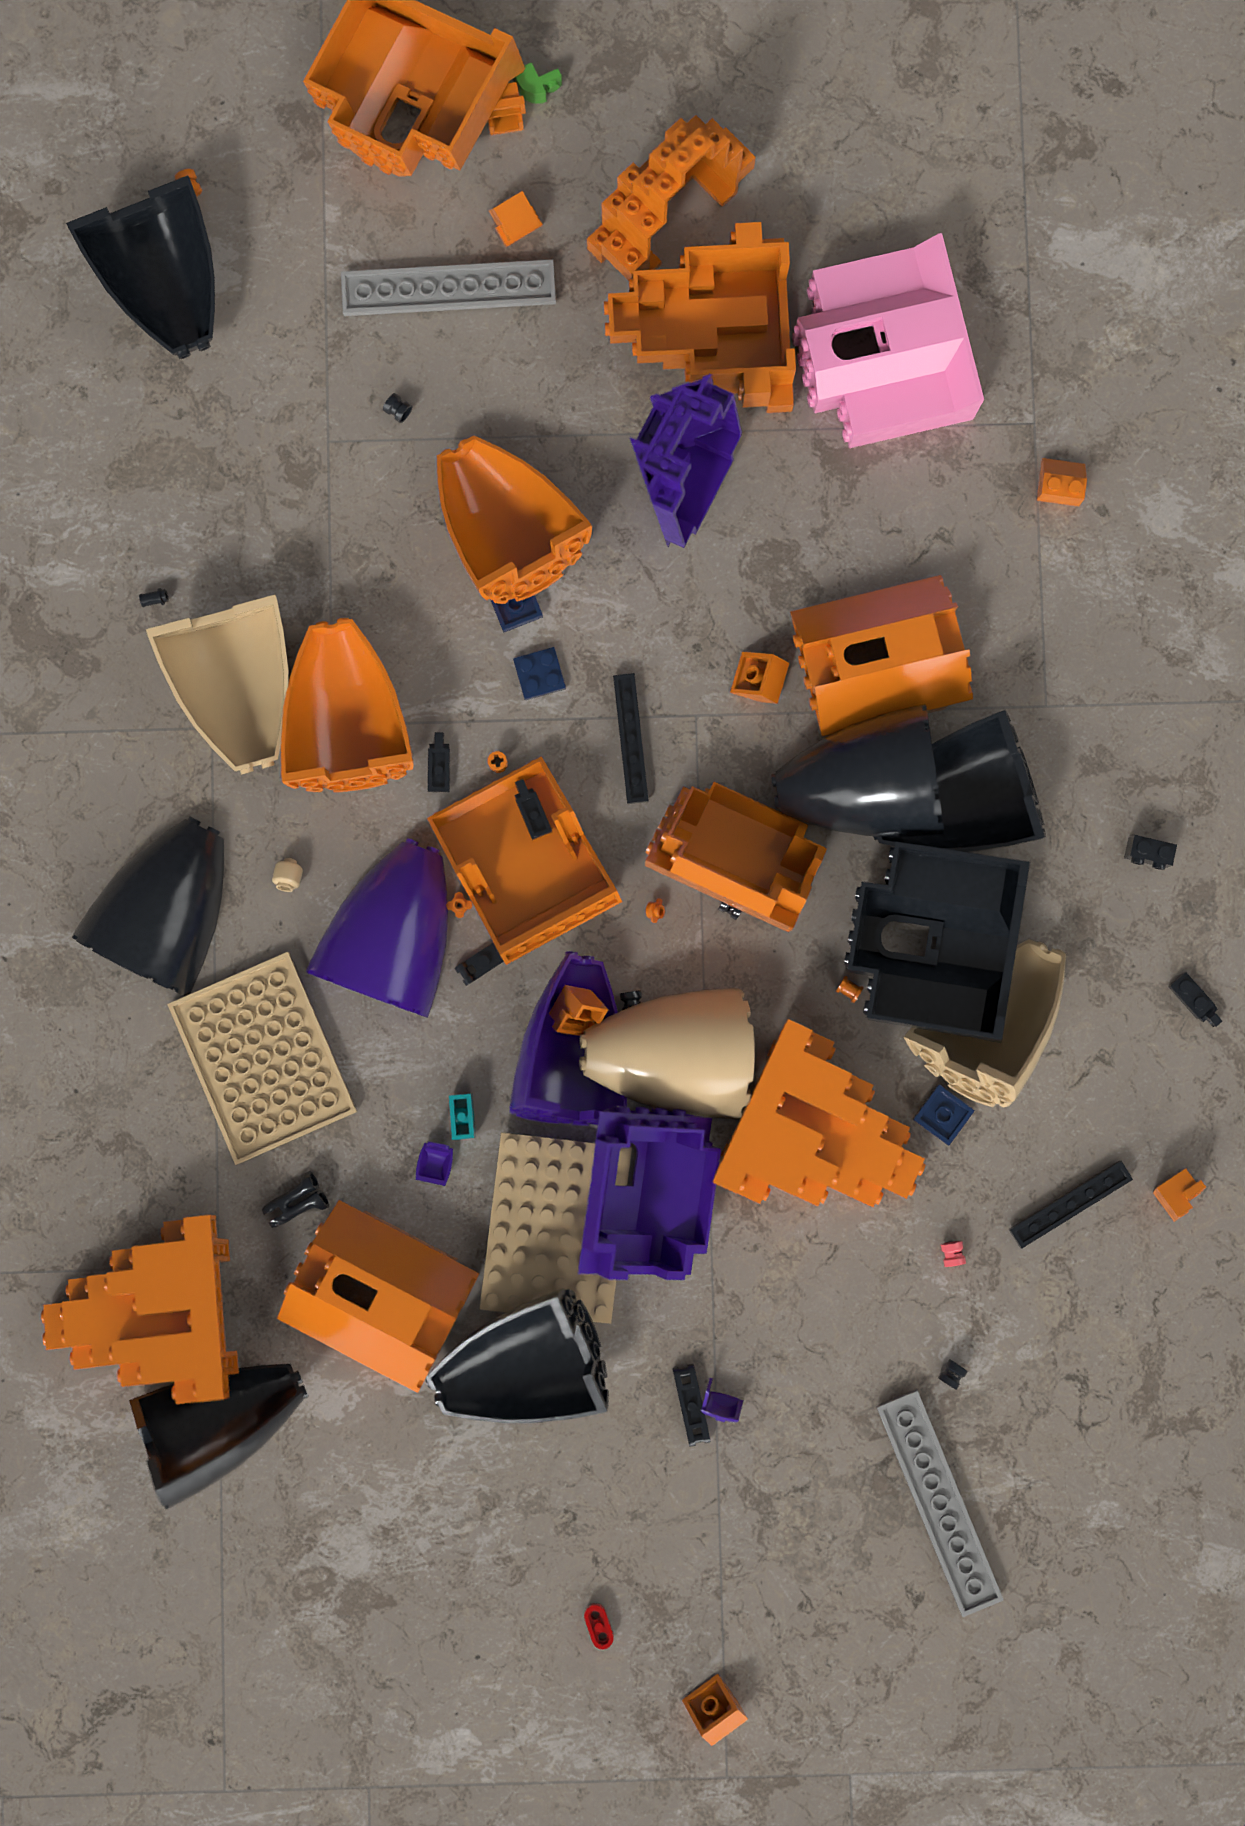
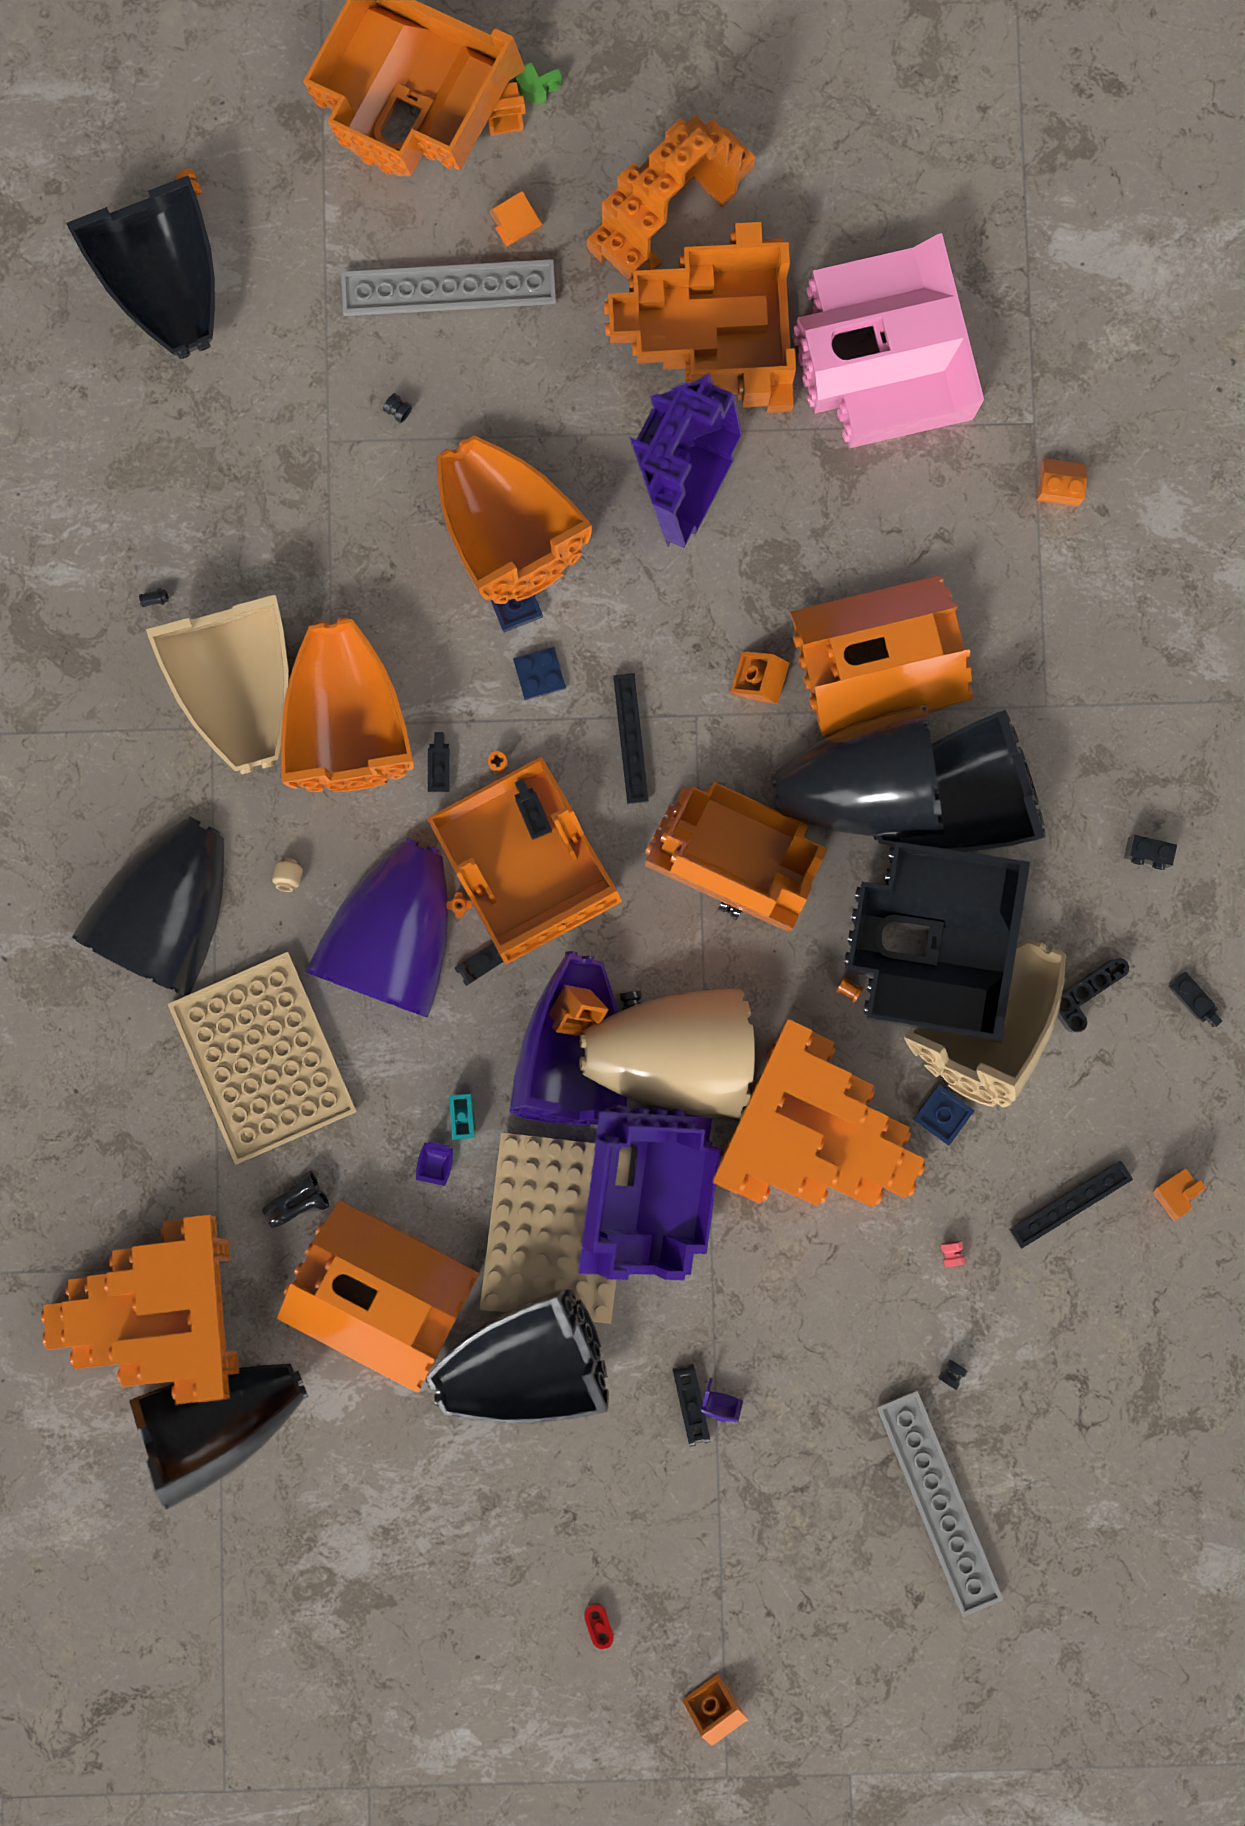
orange plate [646,898,665,923] -> none
none -> black beam [1057,958,1129,1033]

